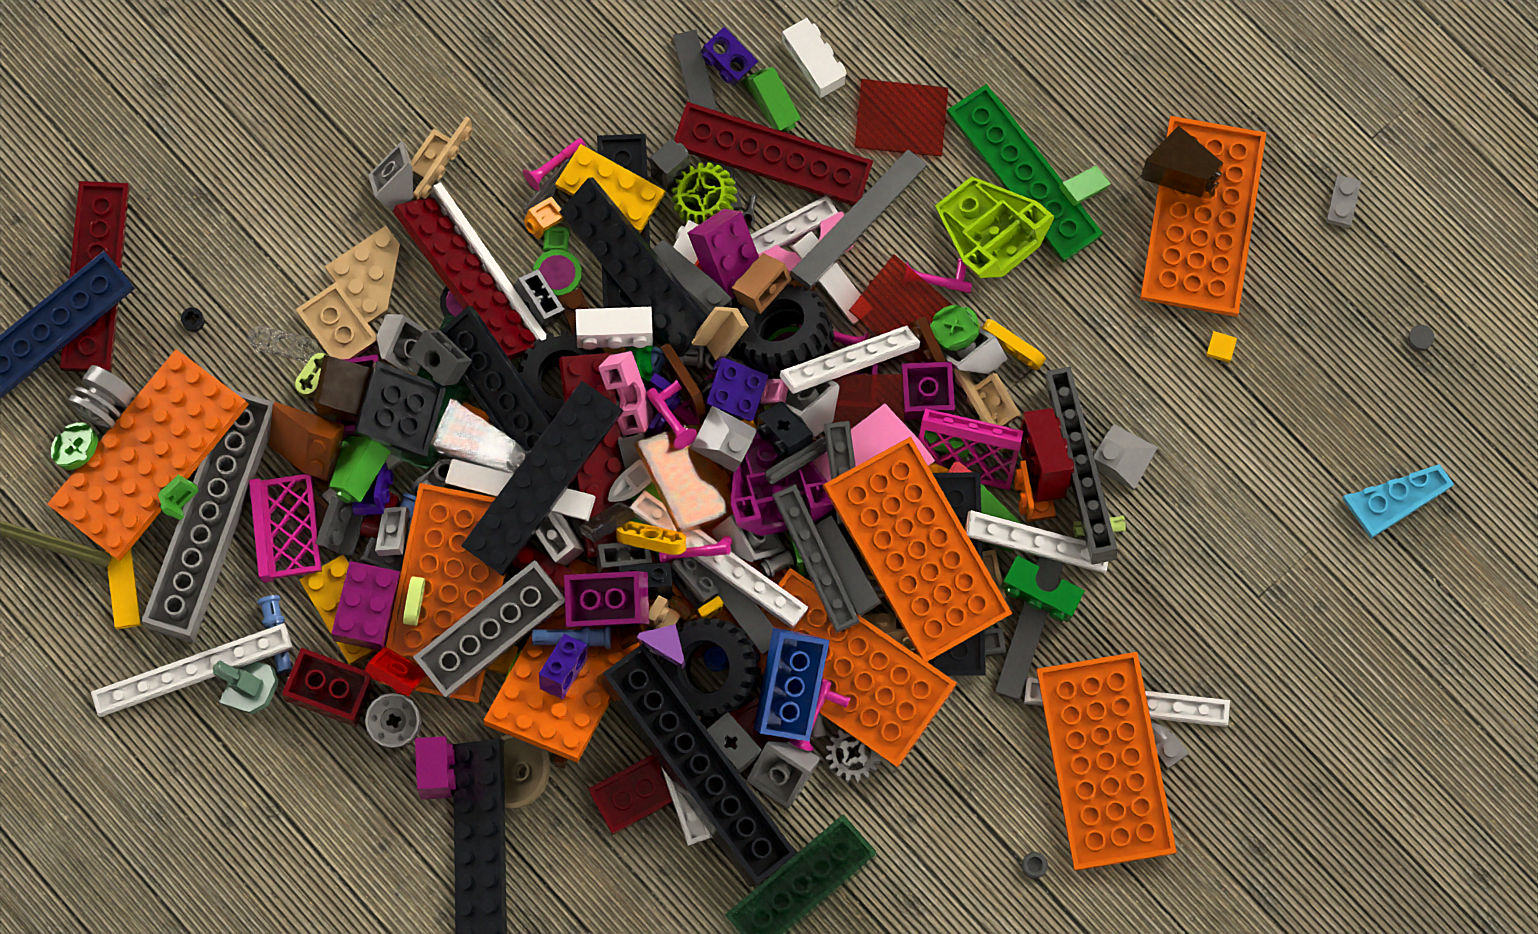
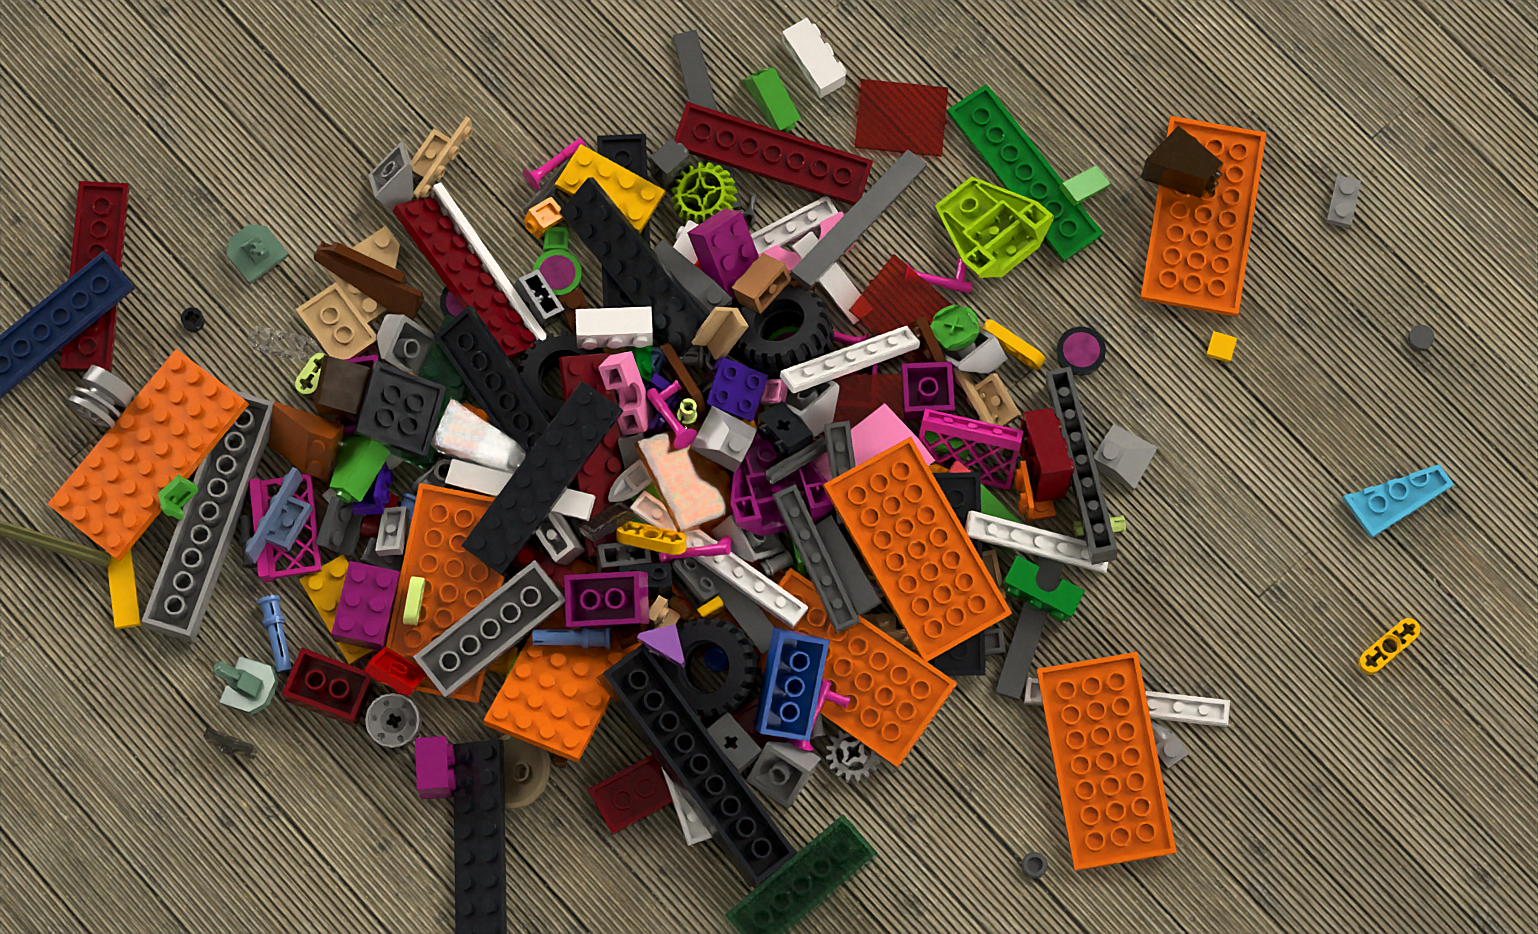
bright green tile [51,422,98,470] -> none
white tile [91,623,293,717] -> none
dark grey brick [409,329,472,386] -> none
dark purple brick [539,634,588,700] -> none
dark purple brick [700,27,758,86] -> none
none -> clear smoke plate [203,728,257,760]
none -> sand green piece [227,224,290,285]
none -> dark grey pin [239,515,258,568]
none -> sand blue bracket [245,467,313,563]
none -> reddish brown wedge [314,241,424,321]
none -> yellowish green pin [677,399,697,429]
none -> tile [1056,326,1106,376]
none -> yellow beam [1358,618,1420,675]

